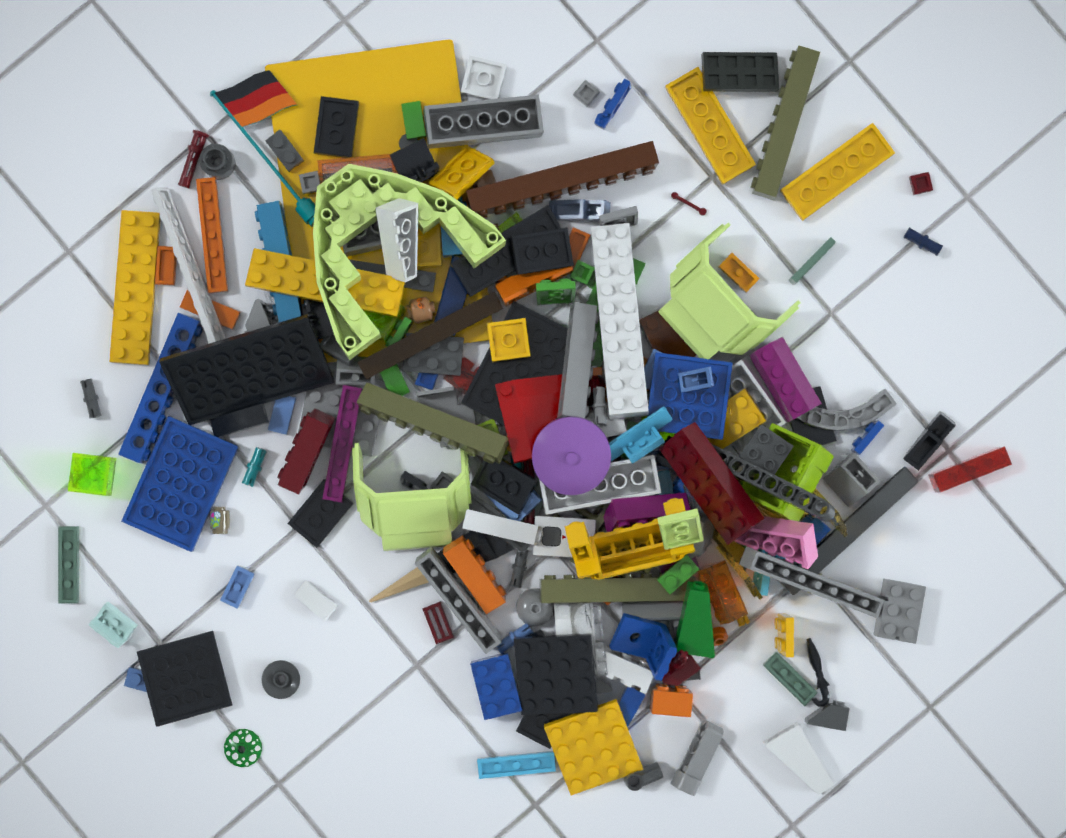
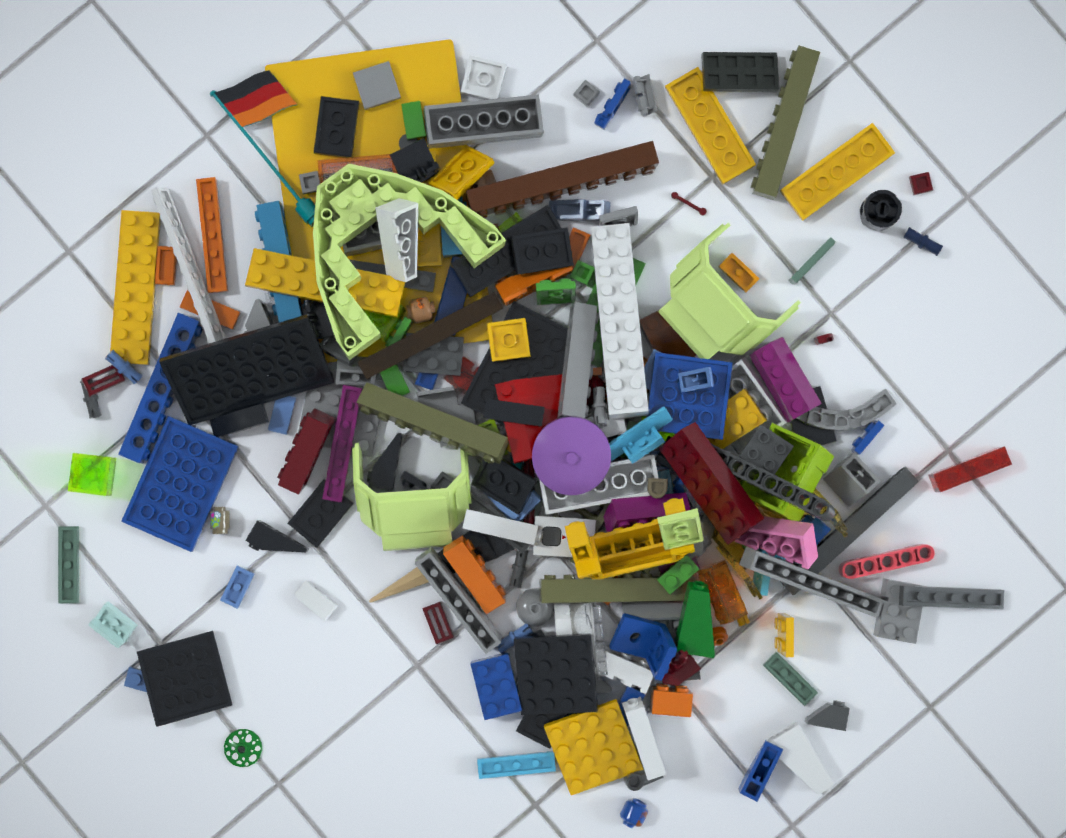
dark red pin [178,129,210,189] -> none
dark grey piece [199,144,236,180] -> none
teal pin [242,447,267,487] -> none
dark grey dish [261,660,300,699] -> none
dark grey plate [265,130,304,172] -> none
light grey beam [670,720,724,796] -> none
black piece [806,638,830,707] -> none
black slope [903,411,956,471] -> none
none -> dark red tile [81,365,125,397]
none -> medium blue pin [105,350,142,384]
none -> black slope [245,520,310,553]
none -> light grey tile [353,61,401,110]
none -> black slope [367,433,403,490]
none -> black tile [483,399,545,427]
none -> blue head [620,798,649,829]
none -> white slope [622,697,666,780]
none -> light grey hinge [632,74,658,117]
none -> dark tan tile [647,478,668,498]
none -> blue slope [738,740,783,802]
none -> dark red tile [814,333,834,345]
none -> coral beam [839,544,935,579]
none -> black brick [860,190,902,231]
none -> dark grey plate [899,585,1004,609]

